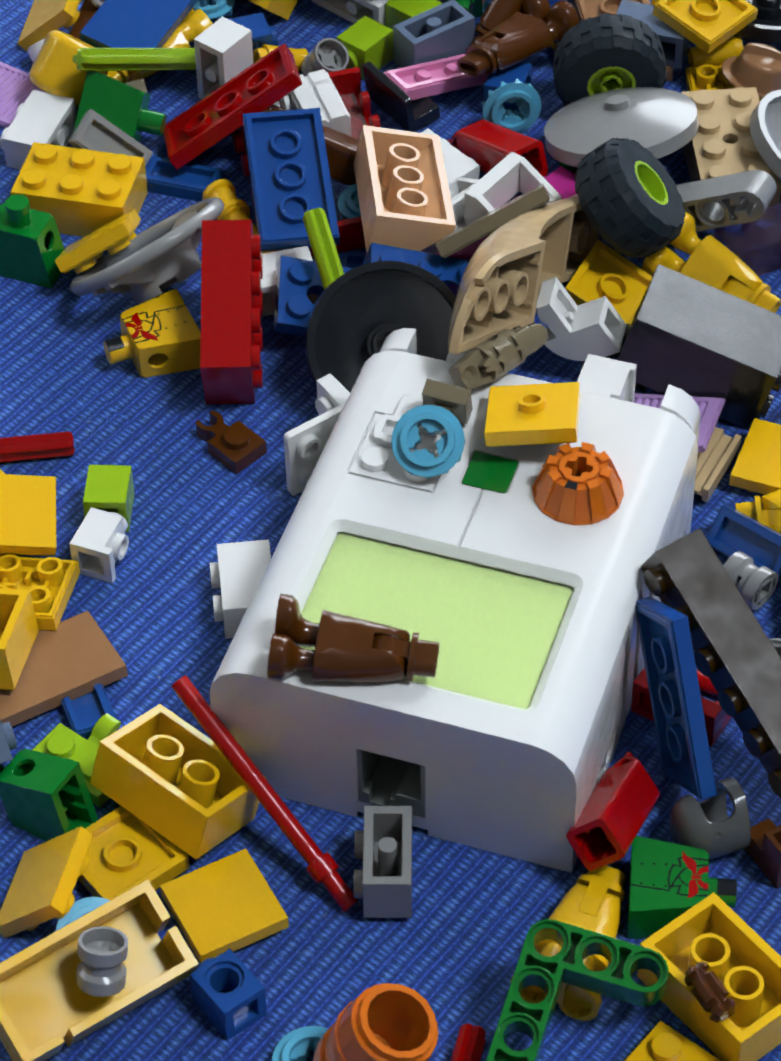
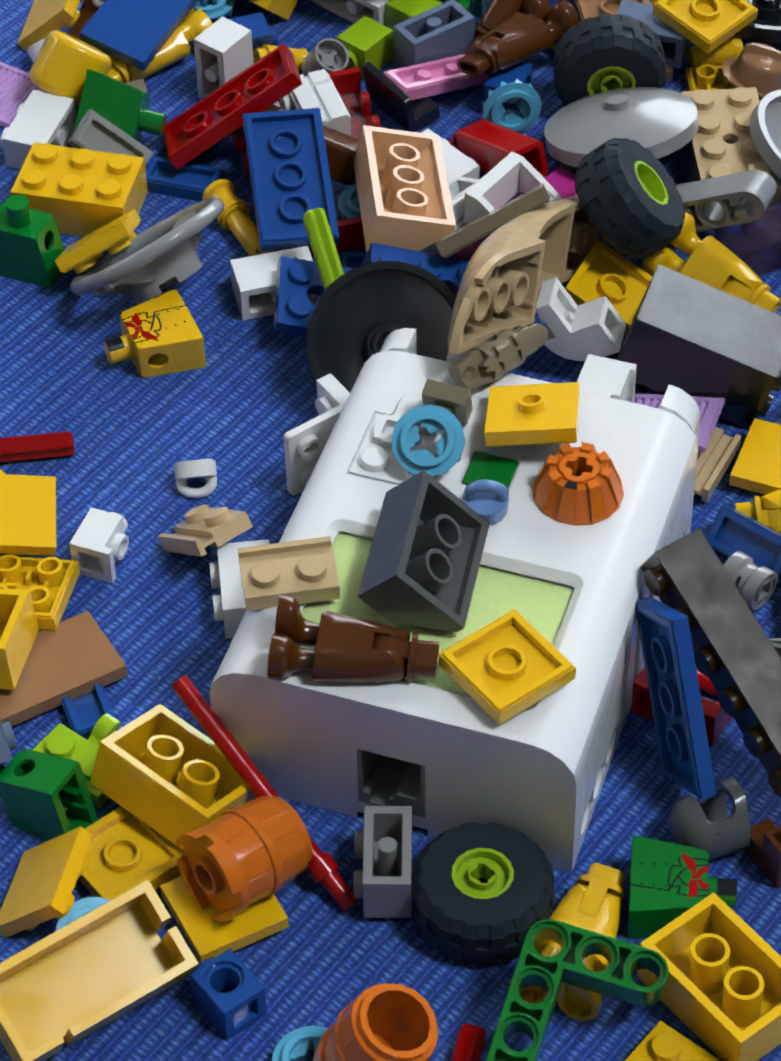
lime axle [73,48,196,71] -> none
light grey wheel [76,926,128,997] -> none
lime brick [83,465,135,532] -> none
reddish brown plate [196,411,267,474] -> none
red brick [200,219,263,404] -> none
red piece [566,751,660,870] -> none
reddish brown piece [684,962,736,1023] -> none
none -> tan plate [158,504,253,557]
none -> white tile [174,459,217,499]
none -> orange piece [176,796,313,922]
none -> tan plate [238,536,340,611]
none -> dark grey slope [357,470,490,632]
none -> black wheel [411,822,555,965]
none -> yellow plate [438,609,576,725]
none -> medium blue tile [463,479,509,525]

